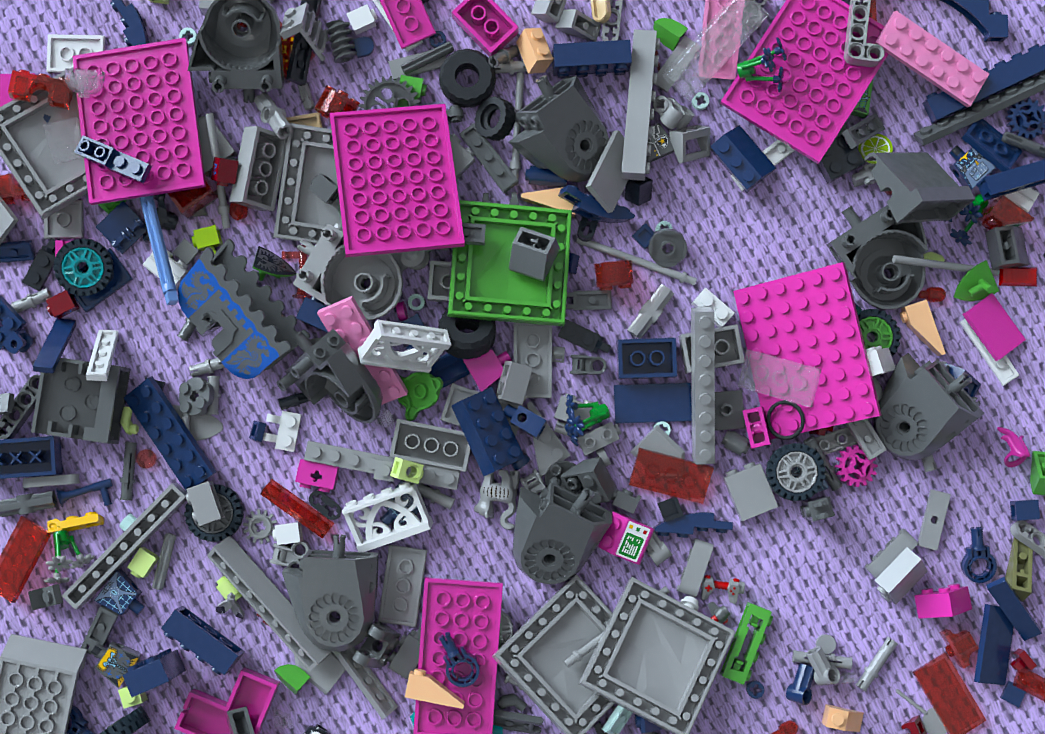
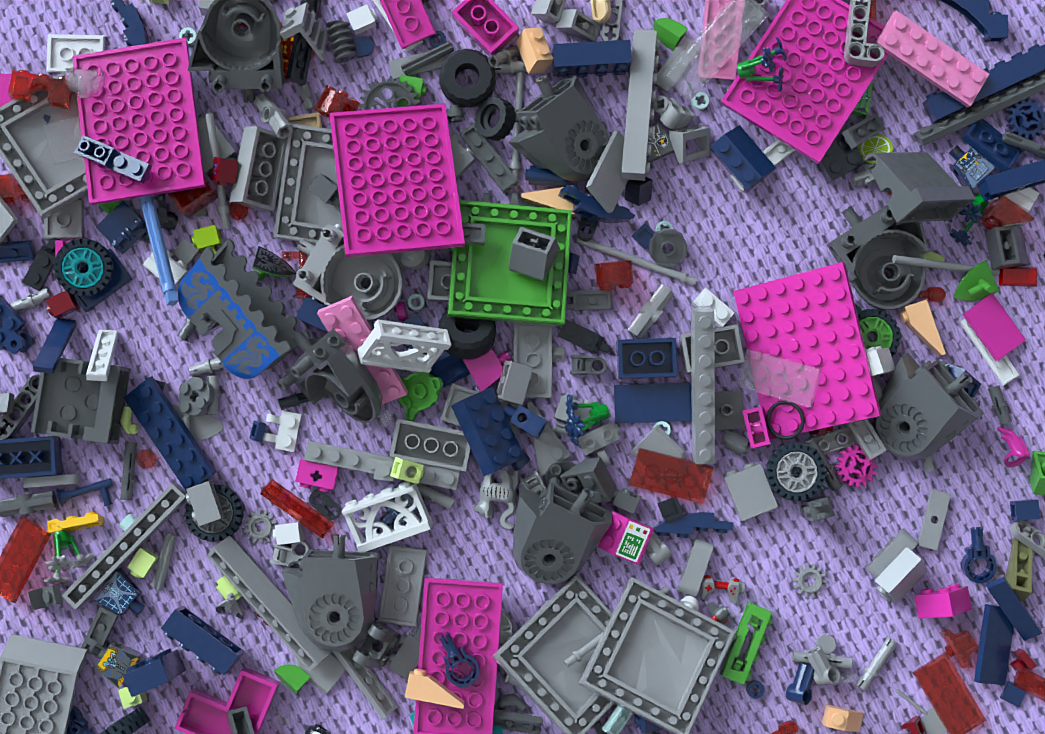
none -> light grey gear [792,563,827,598]
none -> dark grey pin [988,385,1012,425]

